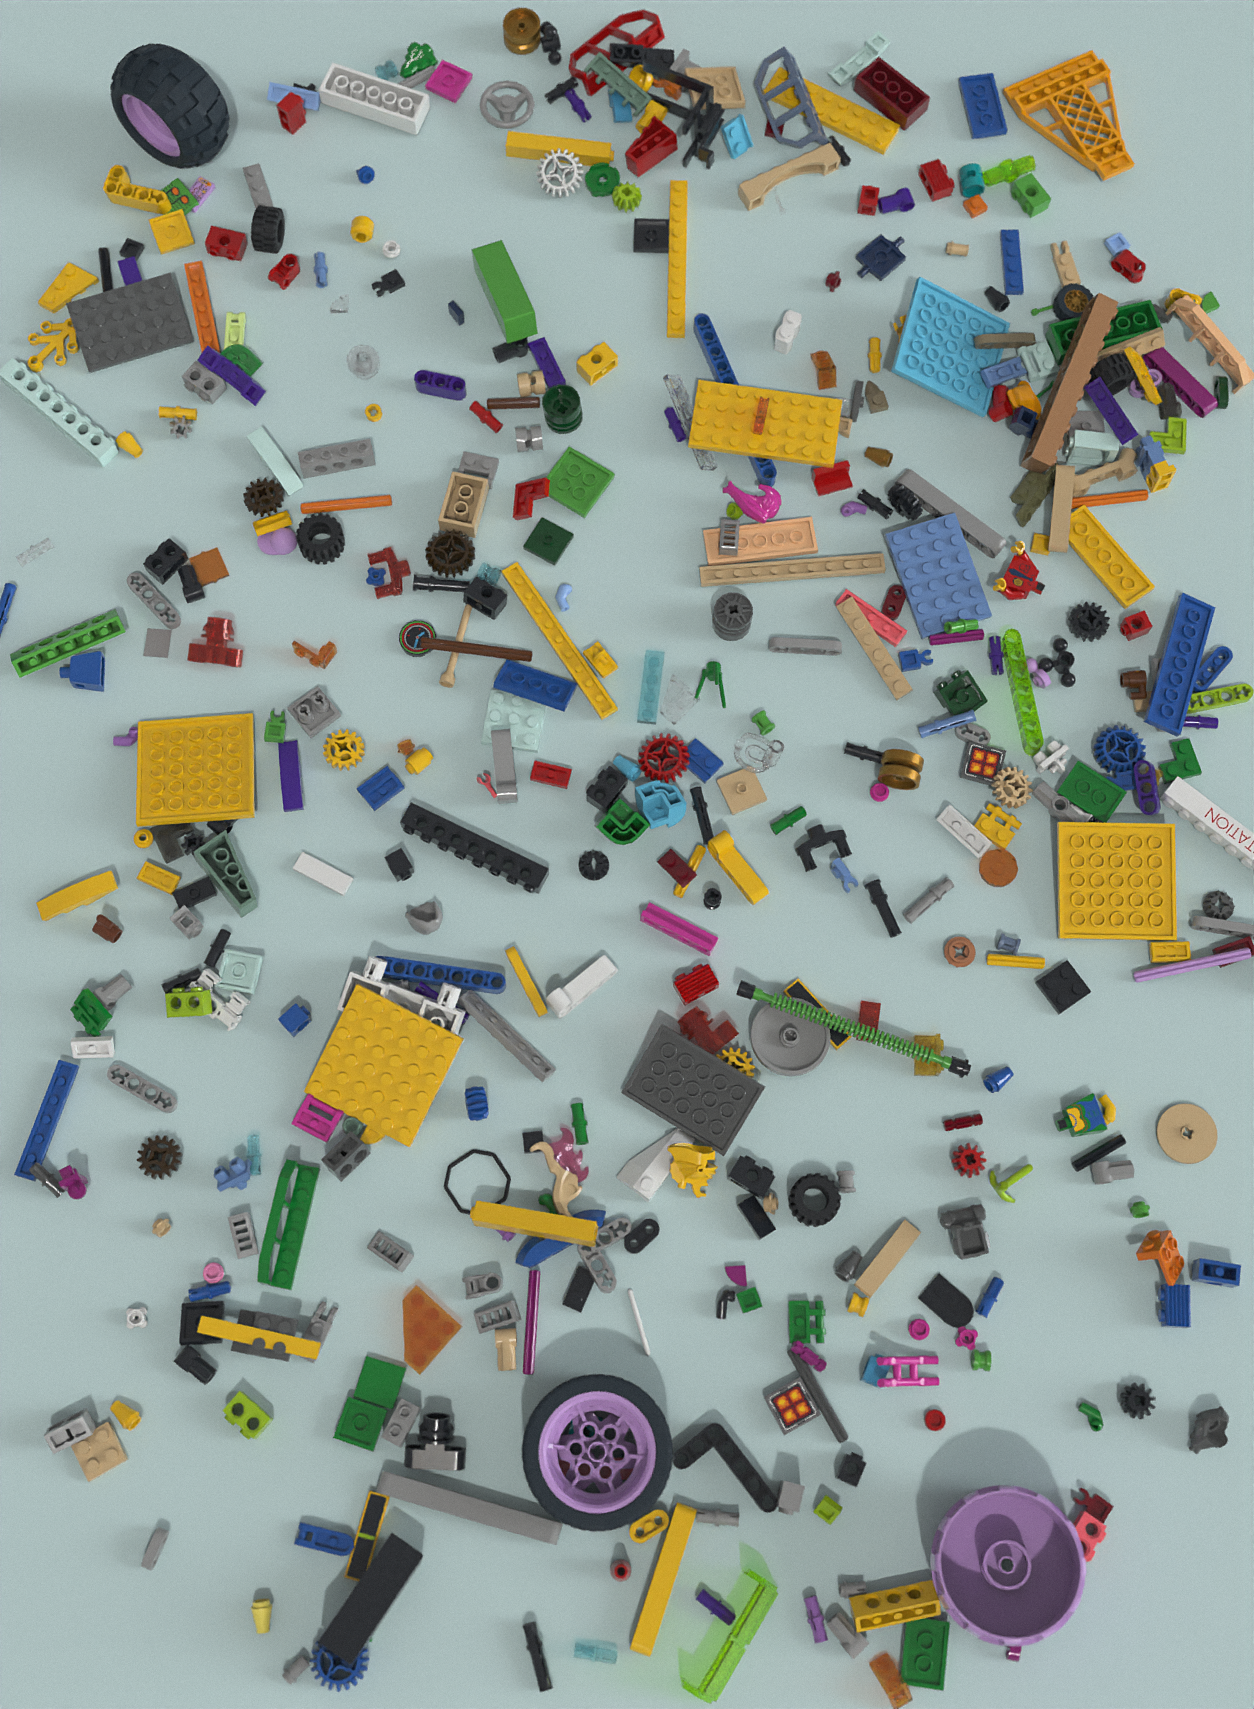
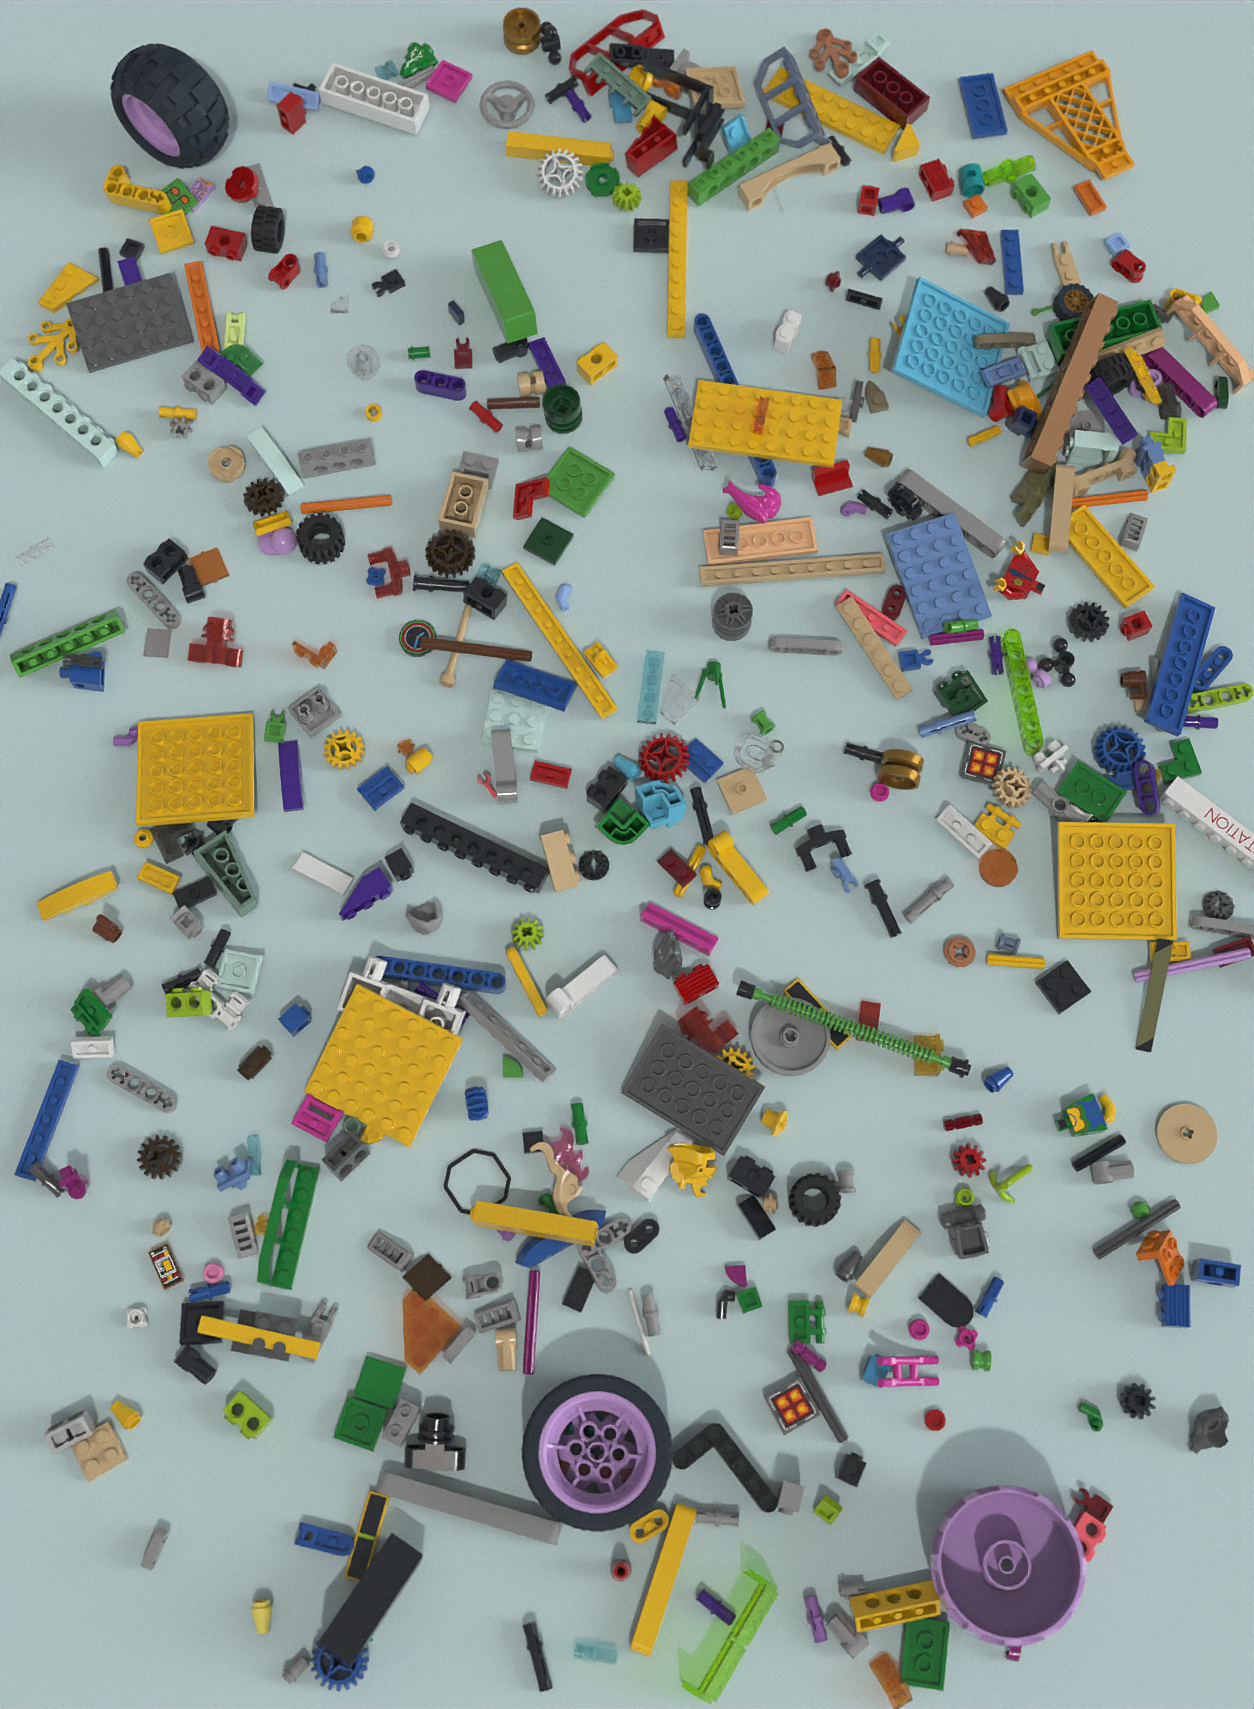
none -> clear smoke pin [63,653,104,669]
none -> tile [148,1243,184,1290]
none -> tan plate [208,446,246,483]
none -> red plate [225,166,258,203]
none -> dark brown head [237,1045,272,1081]
none -> clear yellow plate [253,1215,268,1235]
none -> dark purple slope [339,867,393,921]
none -> dark brown piece [402,1254,452,1302]
none -> green pin [407,346,430,361]
none -> light grey beam [442,1326,476,1363]
none -> dark red plate [454,338,473,369]
none -> bright green tile [503,1057,523,1078]
none -> lime gear [511,917,544,951]
none -> tan wedge [539,829,580,892]
none -> light grey pin [640,1293,661,1337]
none -> dark grey hair [653,929,683,979]
none -> bright green brick [687,127,780,207]
none -> yellow arm [700,865,723,891]
none -> yellow piece [761,1109,788,1137]
none -> nougat plant [809,28,858,78]
none -> black slope [846,288,883,310]
none -> yellow slope [892,123,920,162]
none -> lime plate [955,1188,975,1208]
none -> clear red wing [956,228,996,265]
none -> yellow axle [967,425,1002,447]
none -> orange plate [1073,179,1107,217]
none -> dark grey axle [1093,1199,1181,1259]
none -> light grey slope [1119,513,1148,551]
none -> olive sticker [1136,938,1173,1052]

